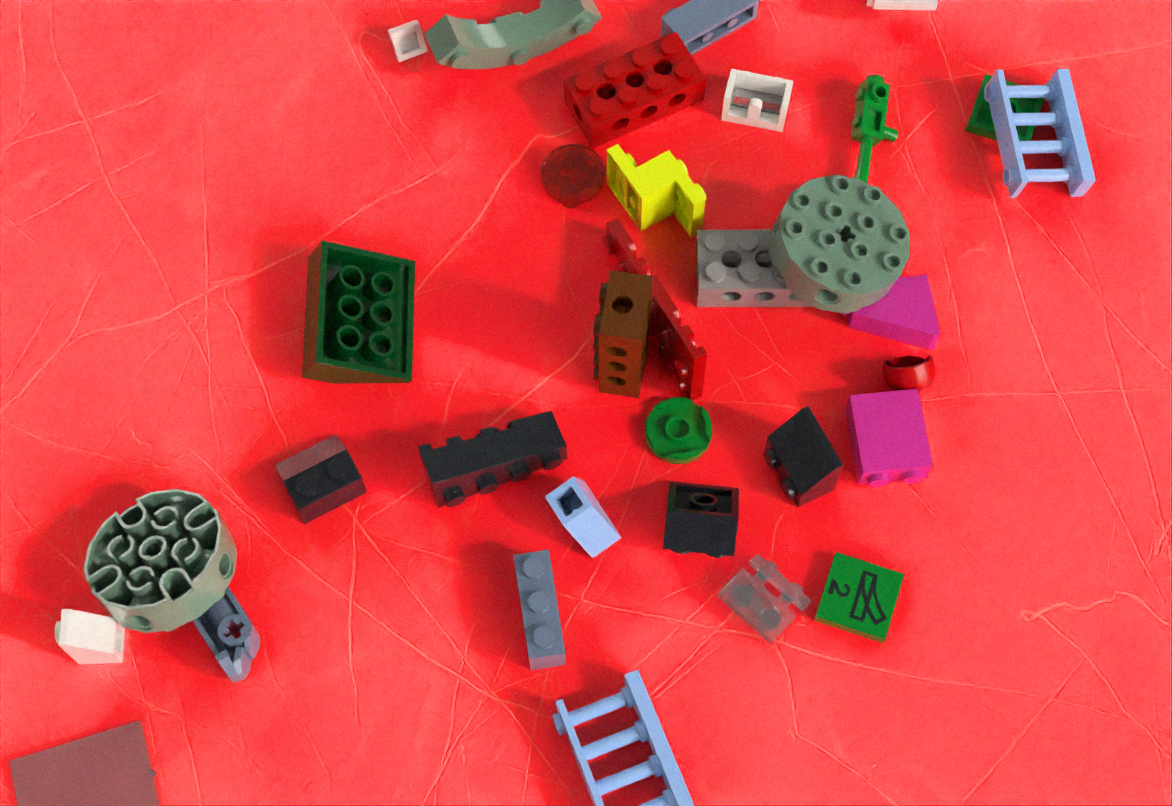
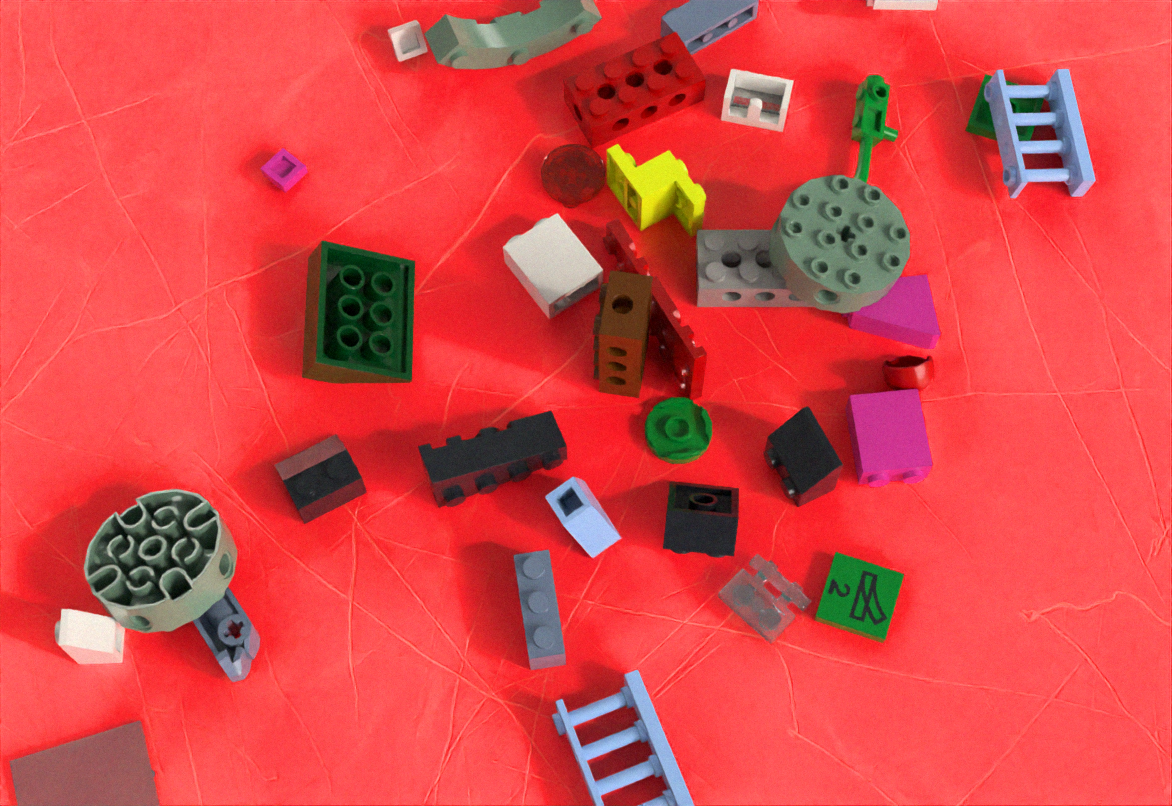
none -> dark pink plate [260,148,308,193]
none -> white brick [503,213,603,319]

